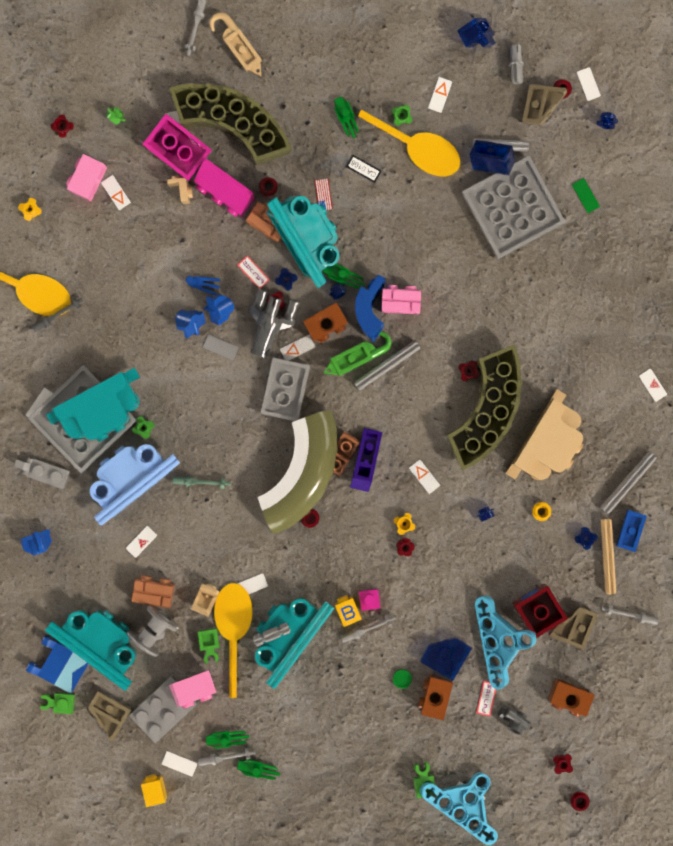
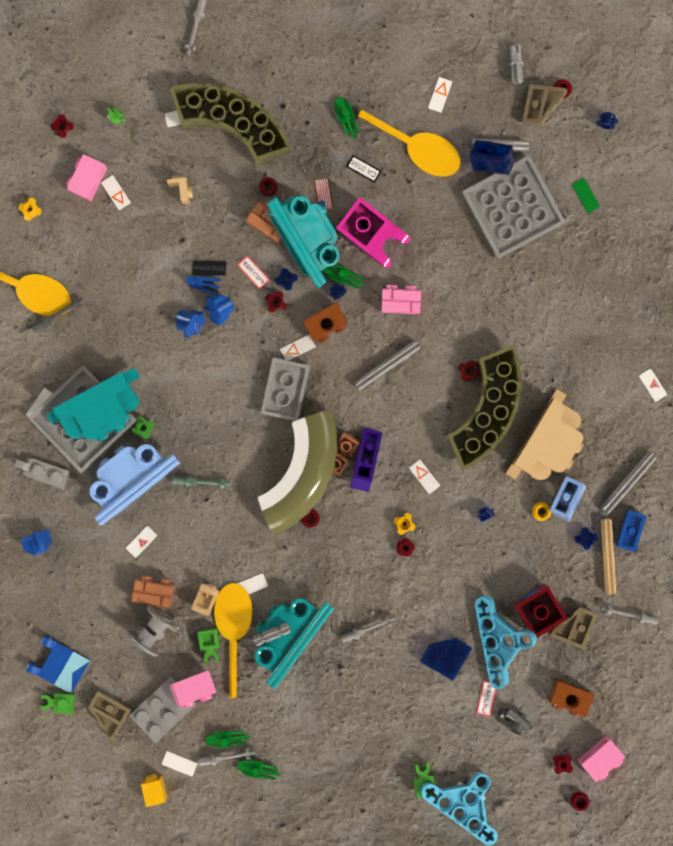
teal brick [45,610,137,691] -> none
dark pink slope [142,114,212,181] -> none
dark pink slope [194,158,255,218] -> none
light grey sticker [203,334,239,360] -> none
tan plate [209,12,262,77] -> none
dark grey wheel [249,288,300,358] -> none
bright green plate [324,331,391,377] -> none
yellow brick [335,595,362,627] -> none
blue arch [355,275,386,342] -> none
dark pink plate [359,588,380,611] -> none
bright green plate [392,105,412,126] -> none
green piece [393,669,412,689] -> none
dark orange brick [418,674,453,720] -> none
clear blue brick [457,18,496,48] -> none
white sticker [577,67,601,101] -> none
none -> black sticker [192,260,226,276]
none -> dark pink brick [336,197,411,268]
none -> light blue brick [549,476,586,522]
none -> bright pink brick [578,735,625,782]

